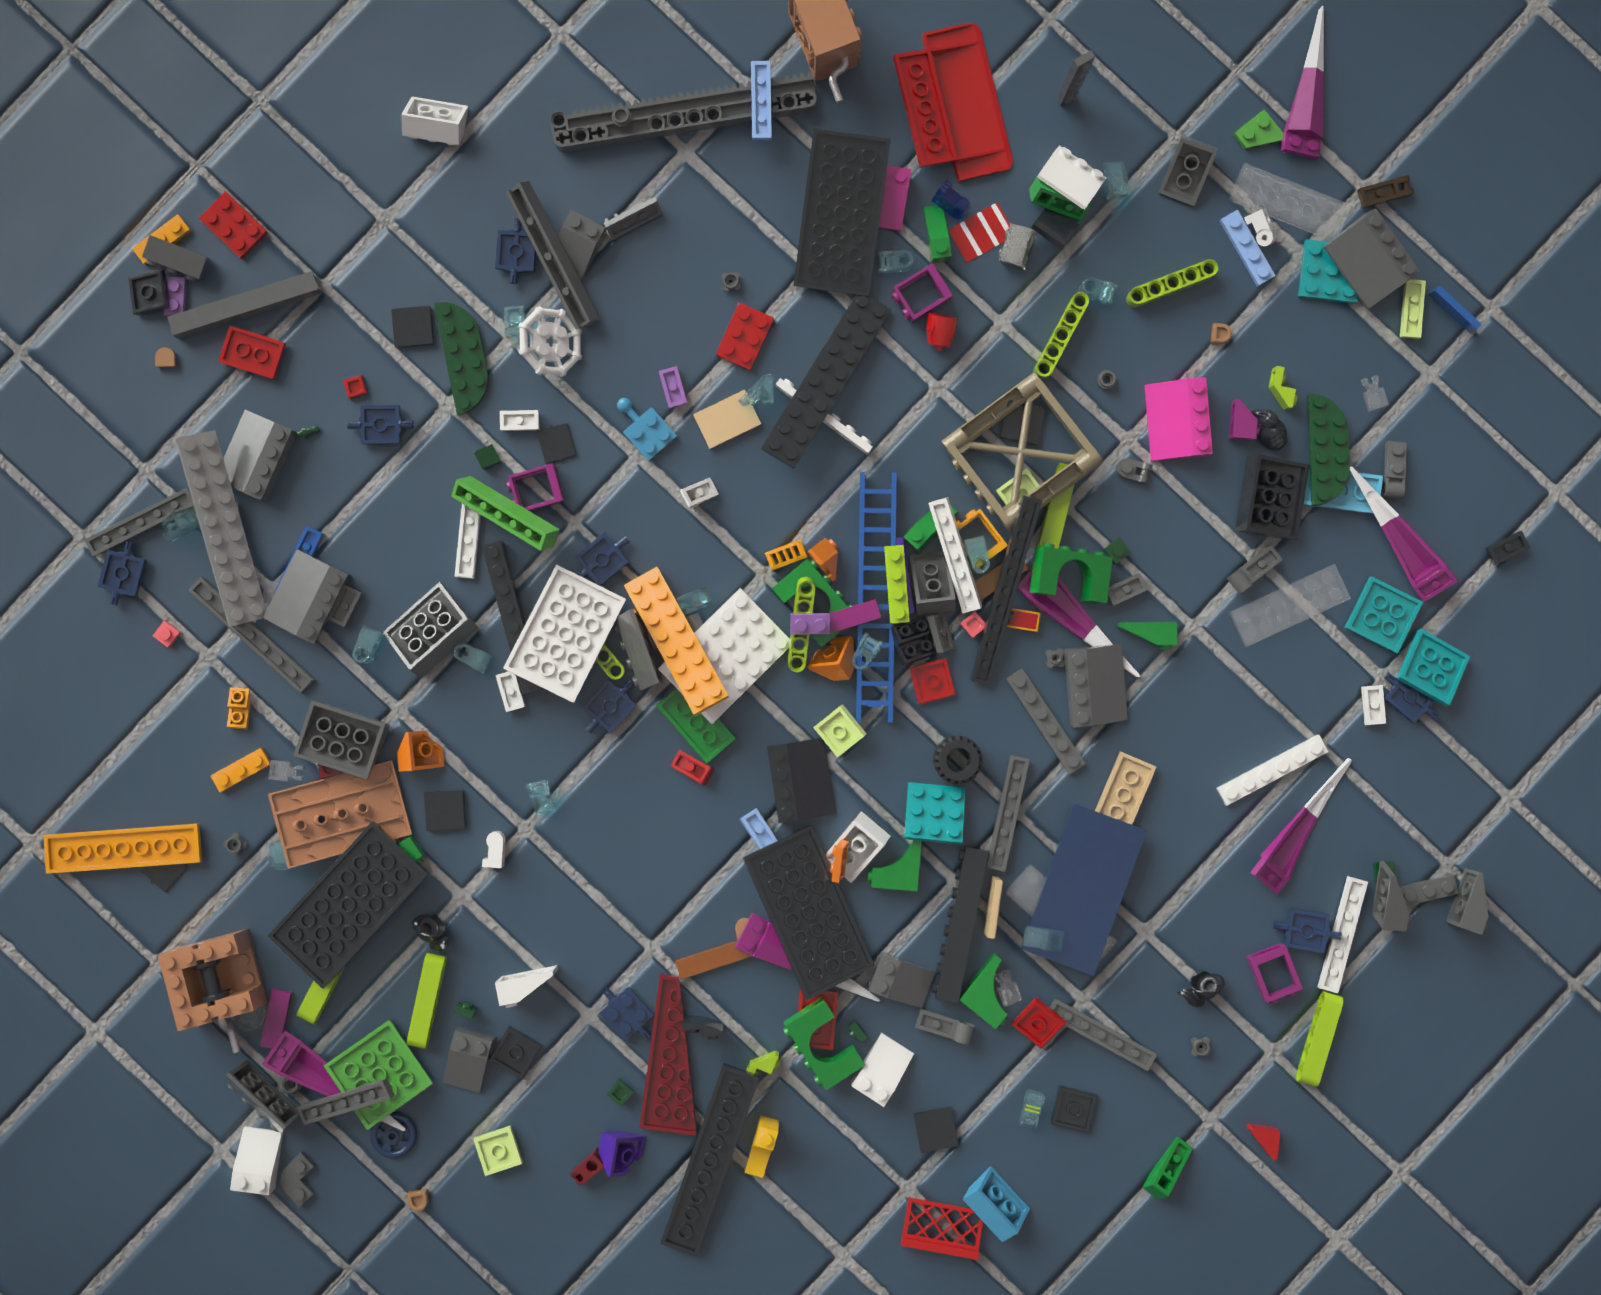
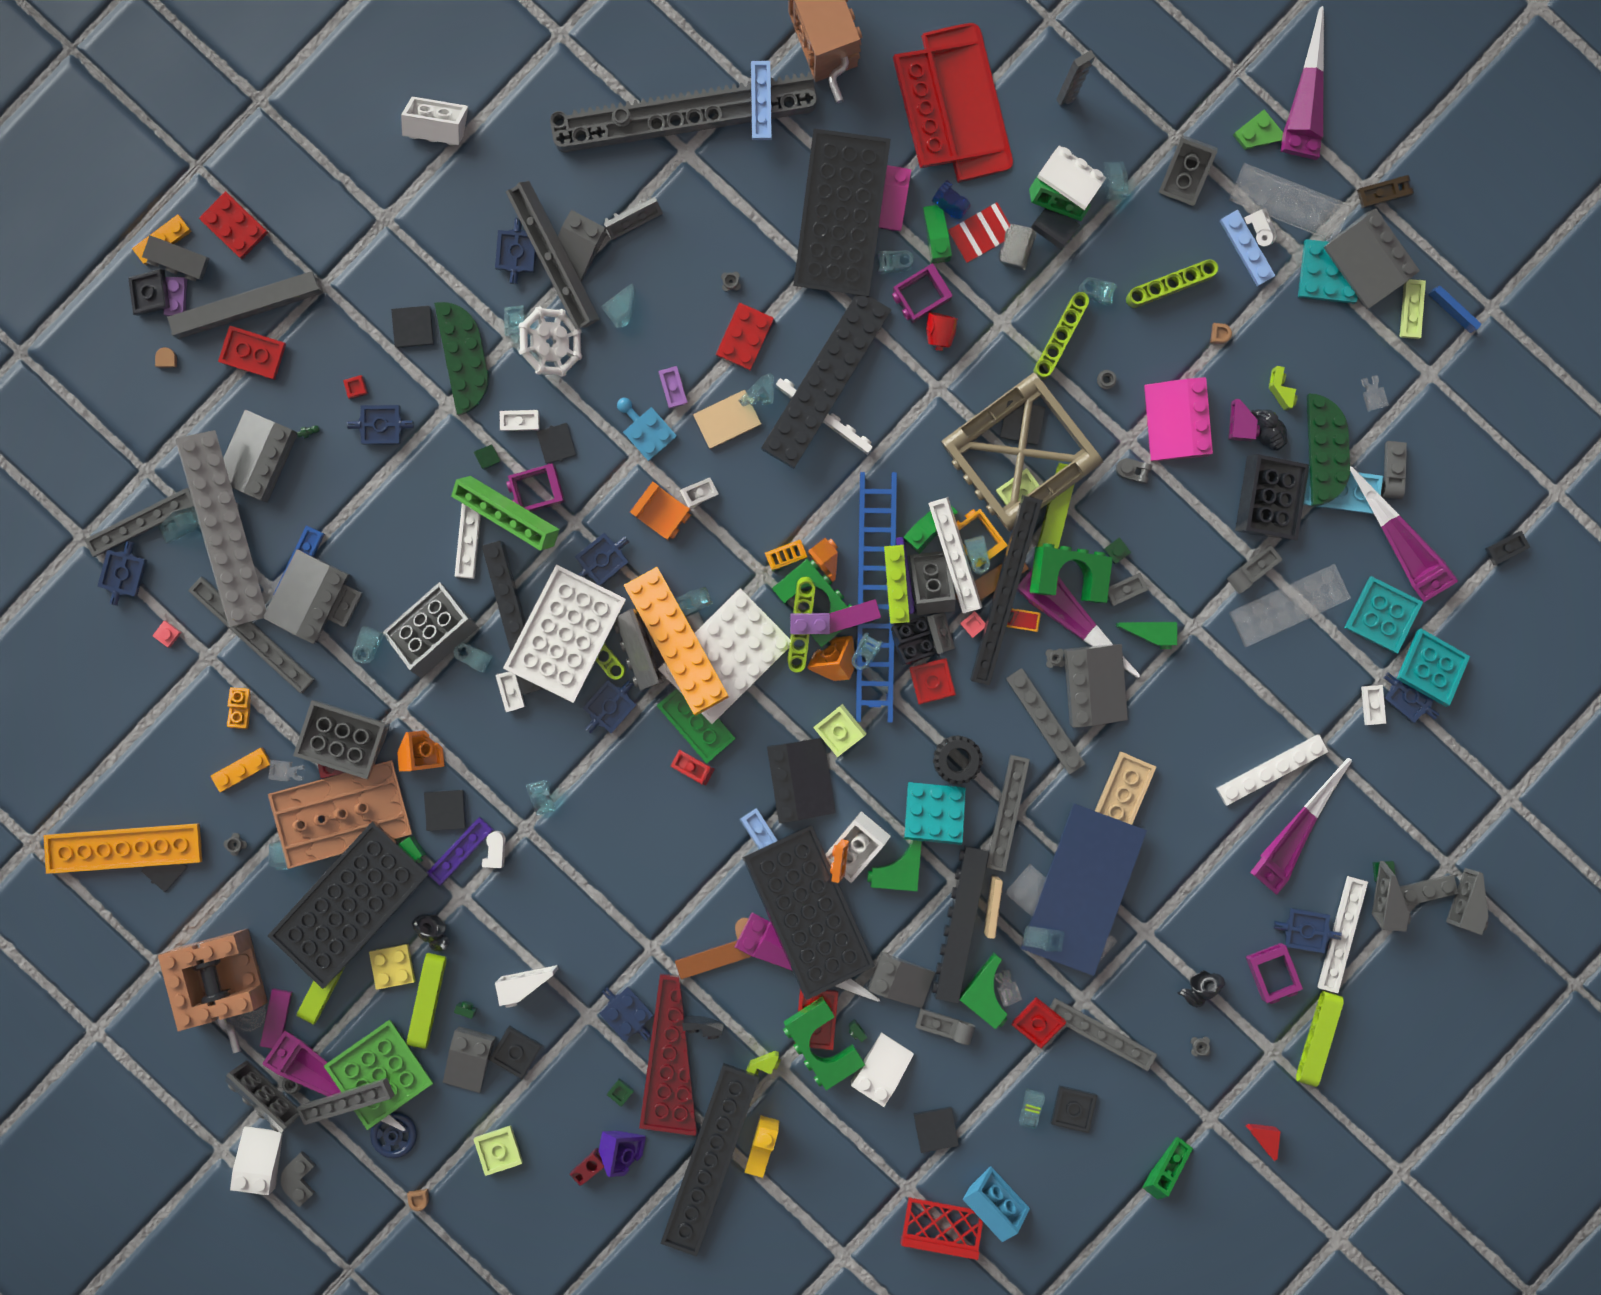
none -> light yellow plate [369,944,415,990]
none -> dark purple tile [428,817,494,886]
none -> clear light blue slope [601,284,636,328]
none -> orange panel [630,481,691,541]

